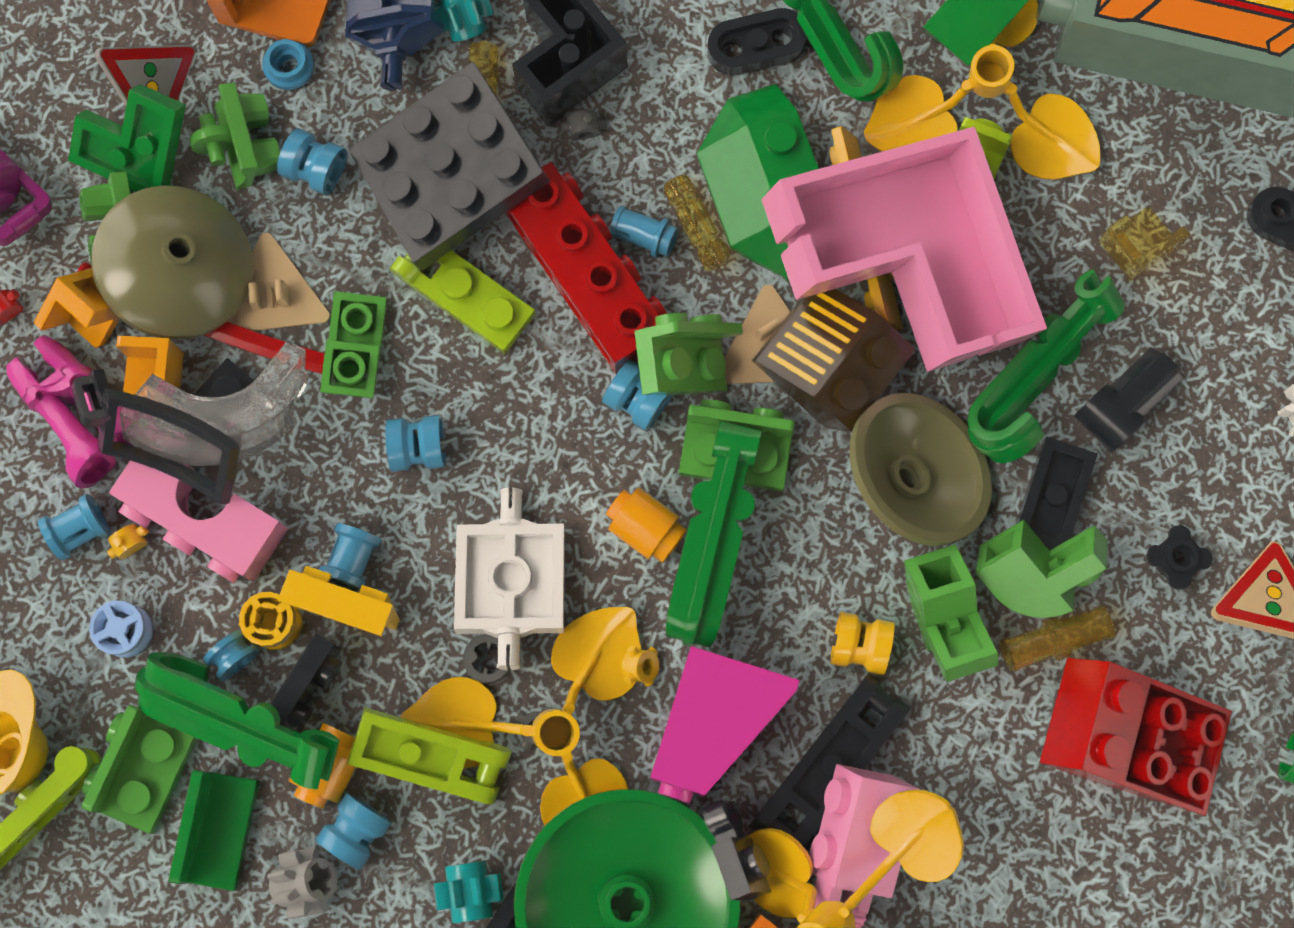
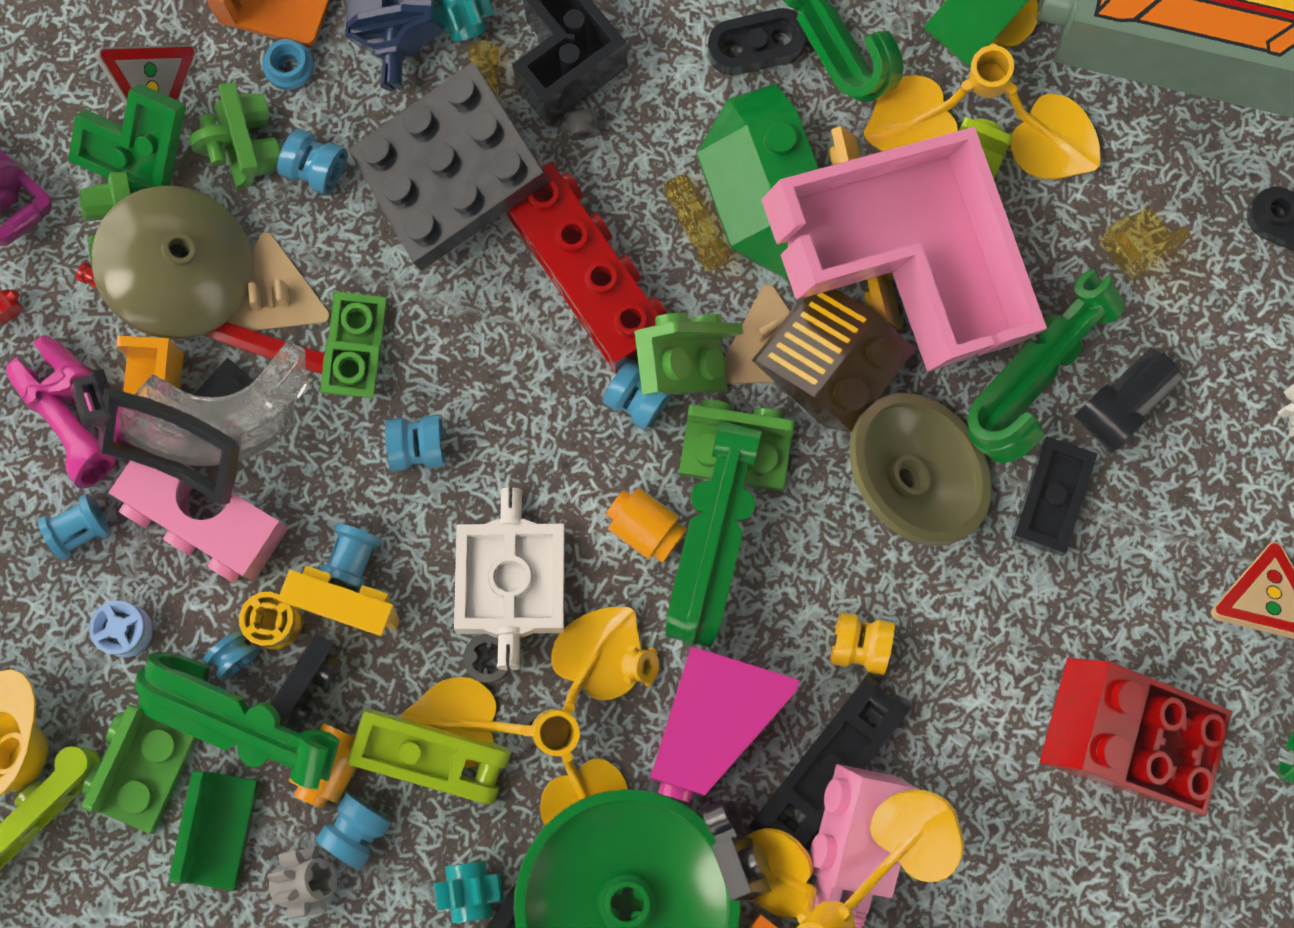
light orange panel [34,268,120,348] -> none
yellow piece [107,524,149,559] -> none
lime plate [389,250,536,354] -> none
dark azure pin [610,206,679,258] -> none
bright green brick [904,544,998,682] -> none
bright green brick [975,520,1108,618] -> none
clear yellow pin [1000,606,1115,672] -> none
black plate [1146,525,1212,590] -> none

